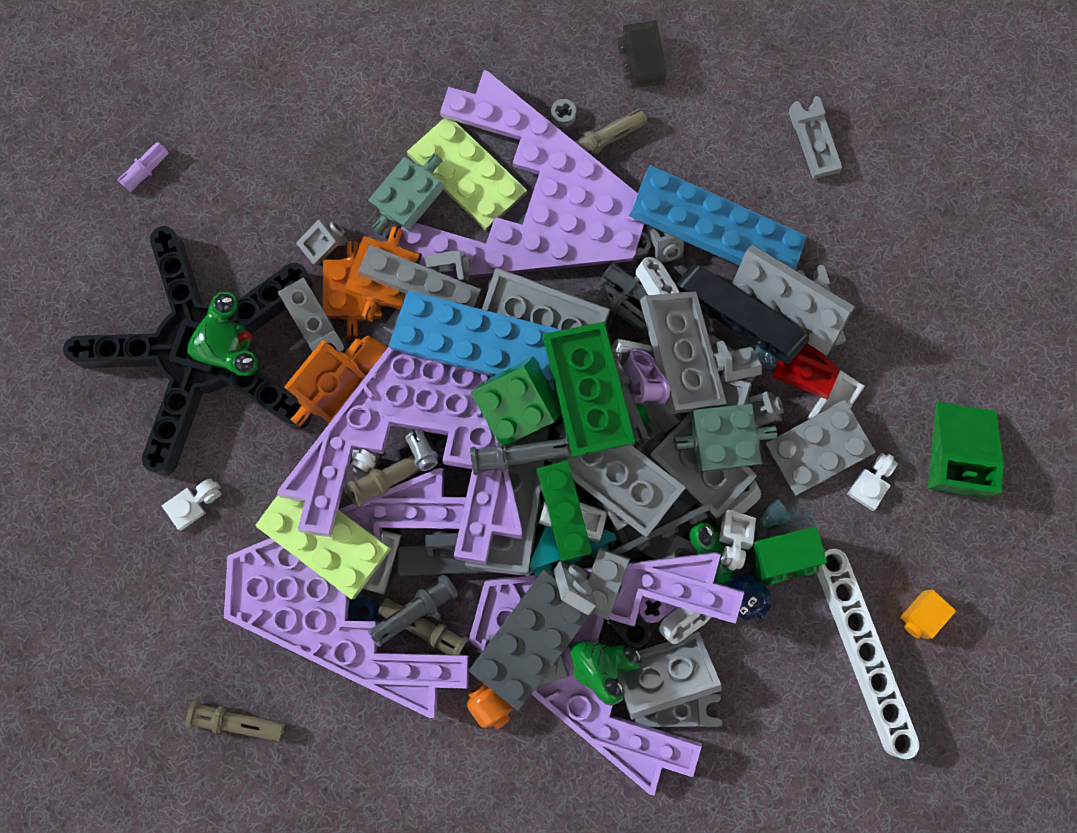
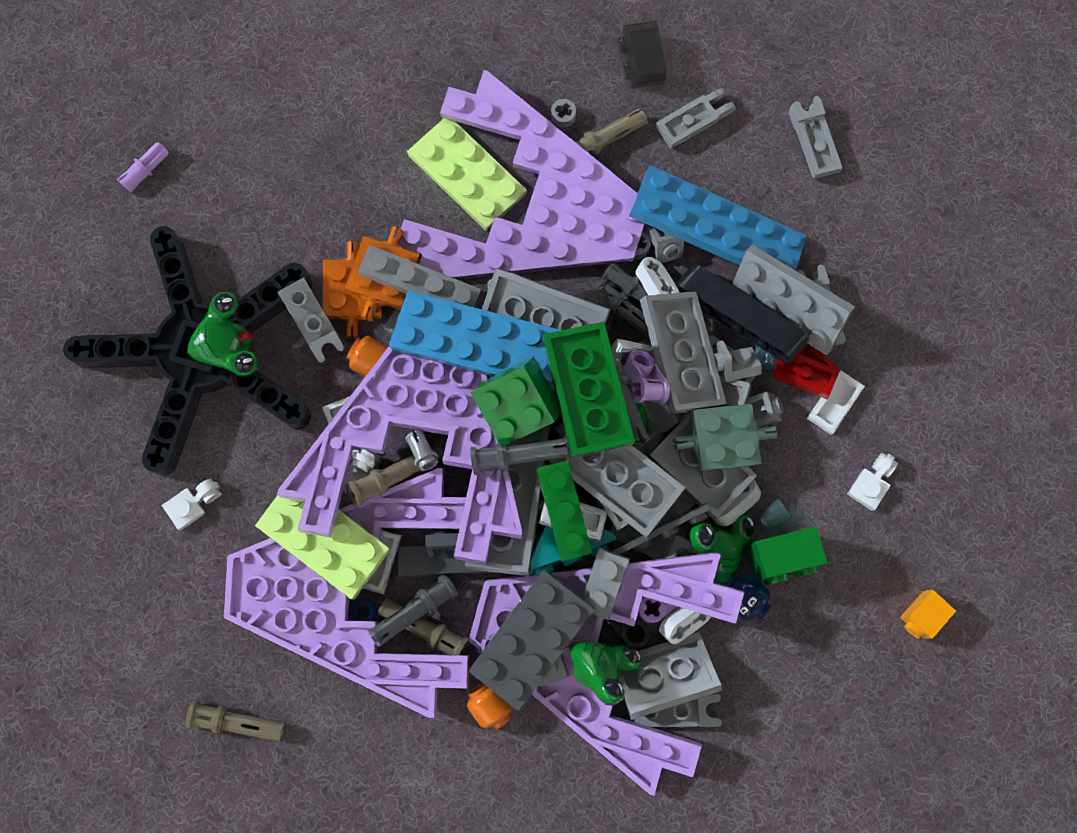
orange plate [284,339,366,427] -> none
light grey bracket [296,219,349,265] -> none
sand green plate [368,153,445,236] -> none
light grey bracket [425,250,472,282] -> none
light grey plate [553,561,596,615] -> none
white plate [719,509,756,571] -> none
light grey plate [765,400,875,496] -> none
white beam [817,549,919,759] -> none
green slope [928,402,1004,499] -> none
none -> light grey hinge [656,88,736,149]

